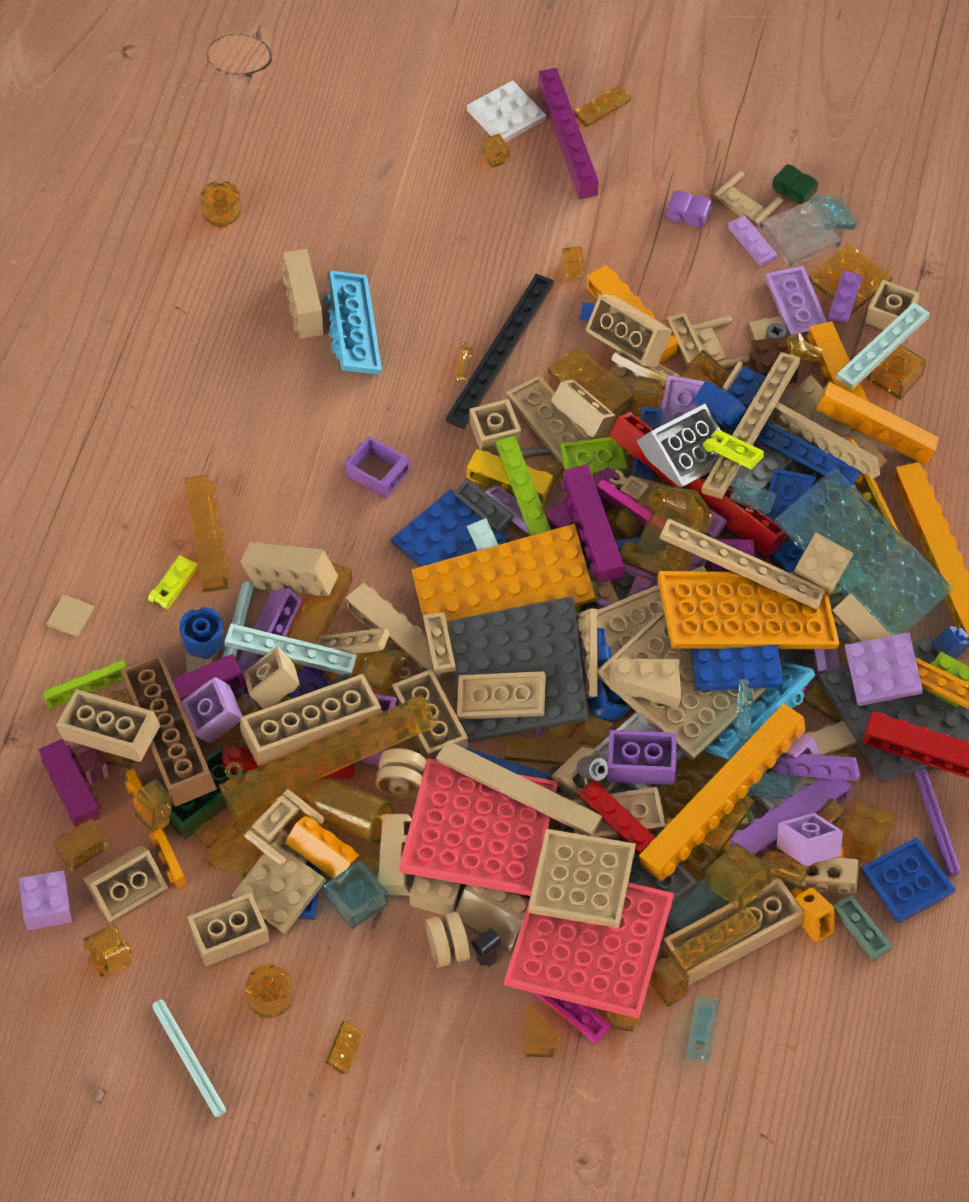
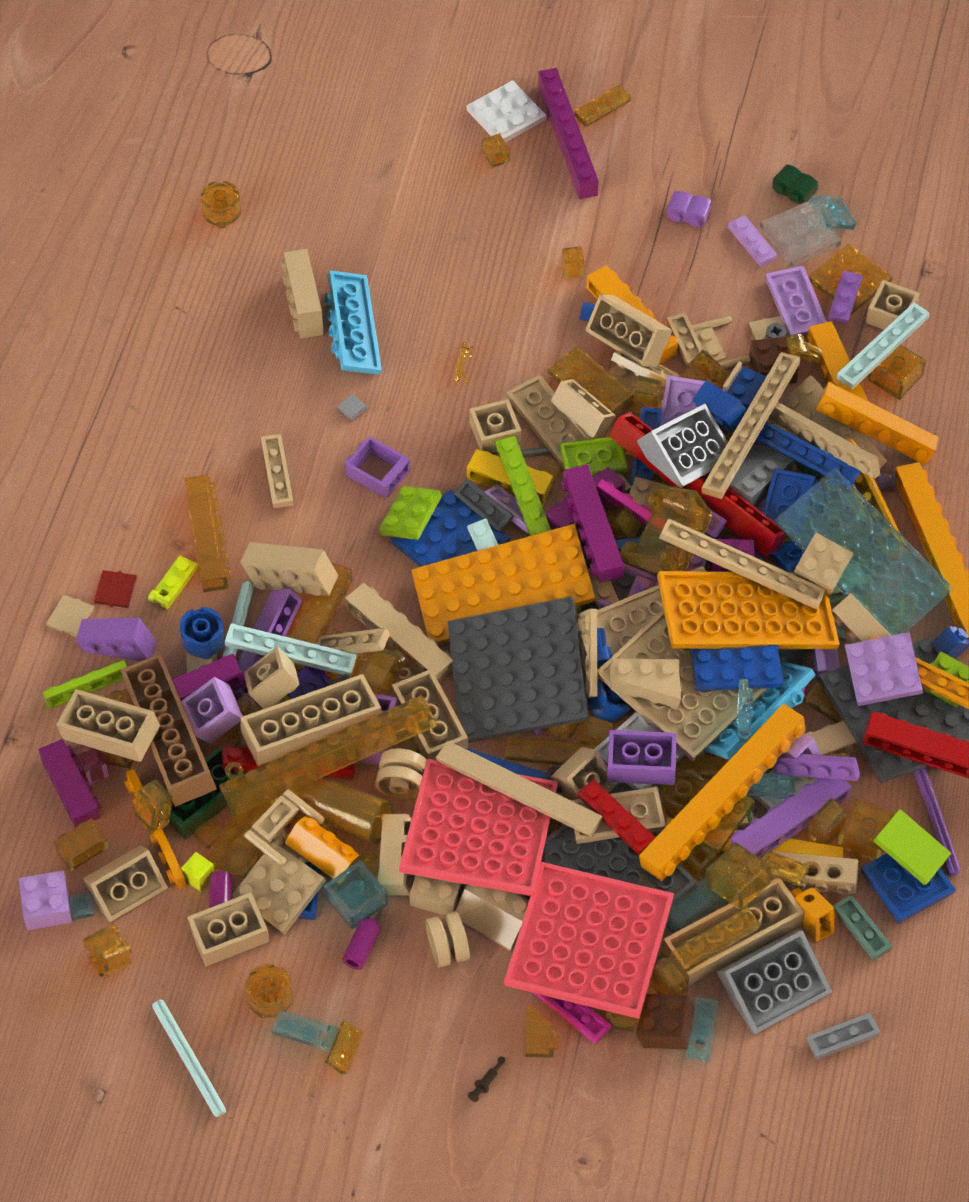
tan plate [423,612,456,674] -> none
black plate [446,273,554,429] -> none
tan plate [457,671,546,720] -> none
black piece [471,928,502,967] -> none
tan plate [528,829,636,928] -> none
flat silver brick [577,756,608,780] -> none
tan plate [609,470,648,503] -> none
neon yellow plate [703,430,764,469] -> none
tan plate [713,171,783,227] -> none
clear light blue plate [729,478,777,515] -> none
lavender brick [777,813,843,866] -> none
none -> clear light blue plate [68,892,95,920]
none -> medium lavender wedge [76,618,156,661]
none -> clear red piece [94,570,137,608]
none -> neon yellow brick [181,852,215,892]
none -> magenta brick [209,871,232,908]
none -> tan plate [261,434,294,508]
none -> clear light blue plate [272,1010,341,1053]
none -> light grey tile [338,394,367,421]
none -> magenta brick [342,917,381,970]
none -> lime plate [379,486,442,540]
none -> dark brown piece [468,1056,505,1102]
none -> reddish brown brick [636,994,695,1050]
none -> light grey slope [716,930,832,1034]
none -> light grey plate [806,1013,880,1060]
none -> lime tile [873,809,951,885]
none -> wheel [876,471,896,492]

